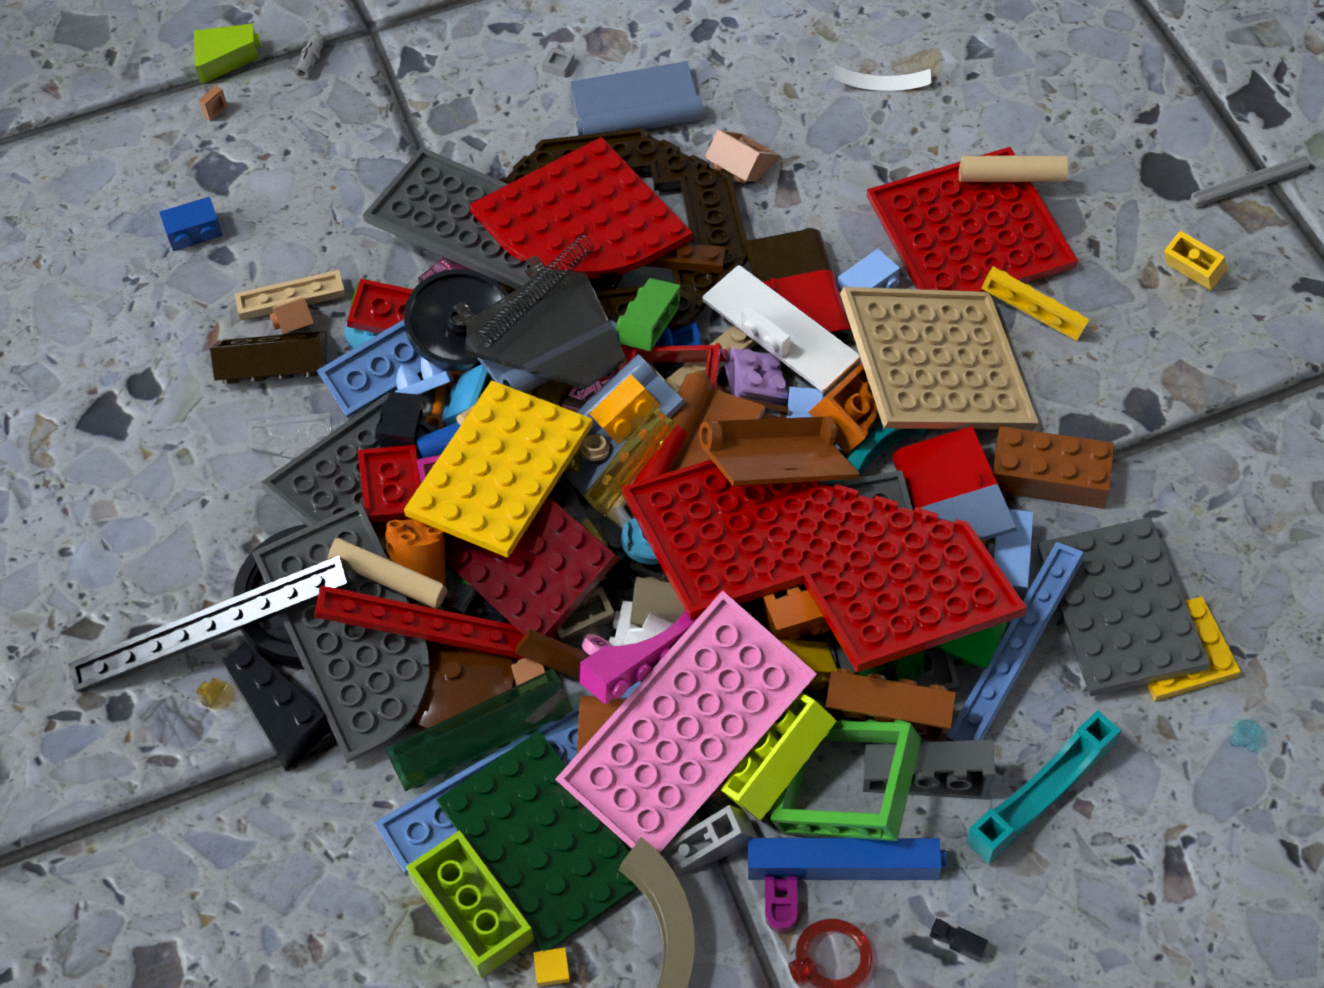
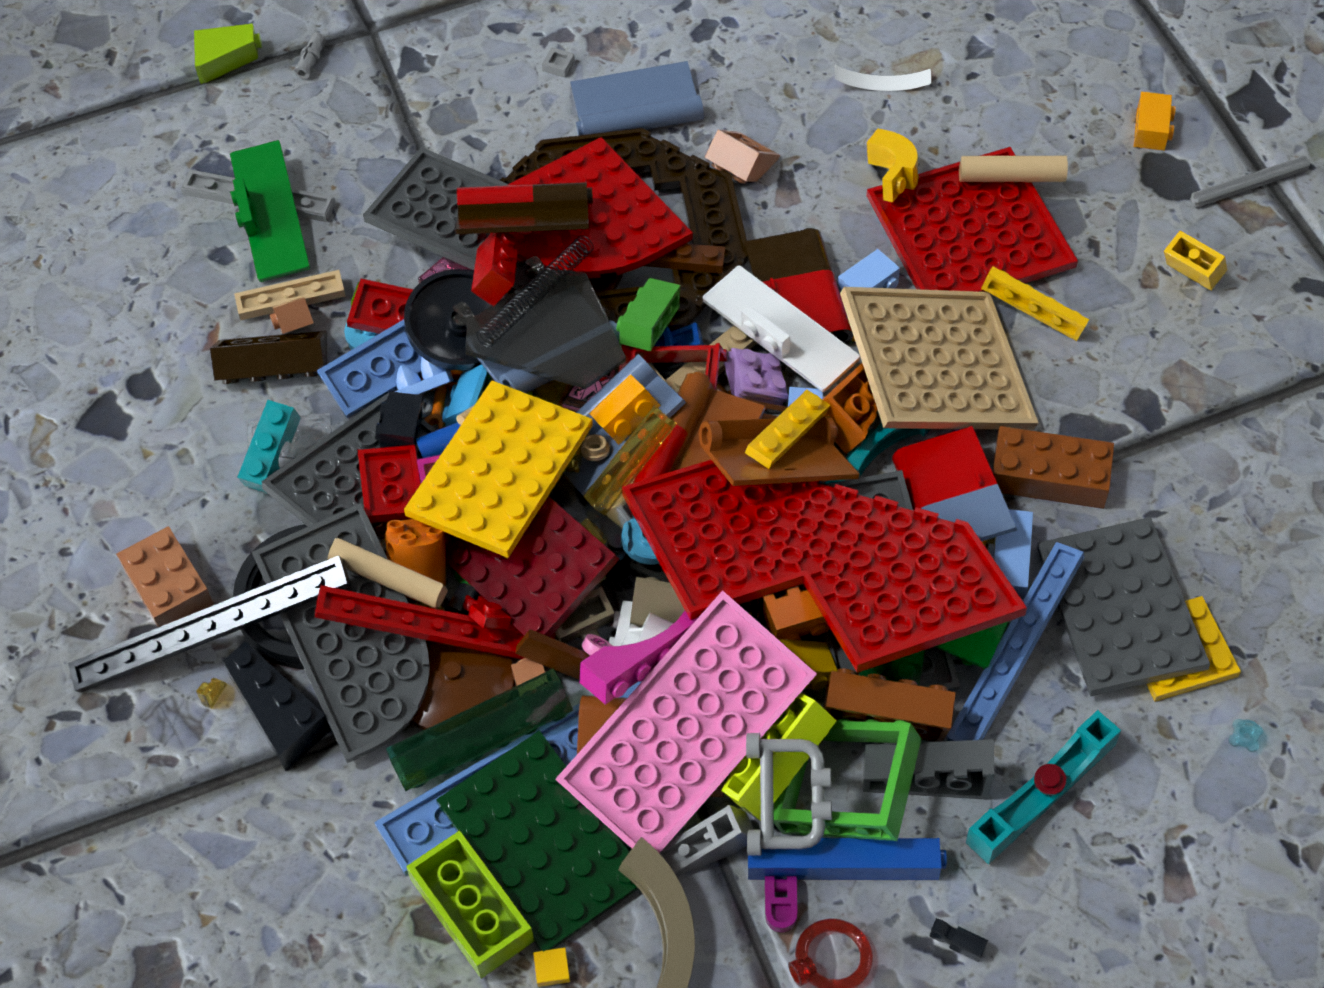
blue brick [159,196,223,251] -> none
nougat tile [199,85,228,121] -> none
none -> nougat brick [116,526,214,627]
none -> light grey tile [181,170,336,222]
none -> green bracket [230,140,310,282]
none -> teal arch [237,400,301,493]
none -> dark brown door [456,182,593,234]
none -> red plate [463,595,511,629]
none -> red brick [471,232,519,307]
none -> yellow plate [745,390,830,469]
none -> light grey bar [746,733,832,856]
none -> yellow arch [867,128,918,202]
none -> dark red plate [1034,764,1066,795]
none -> light orange brick [1133,91,1176,151]

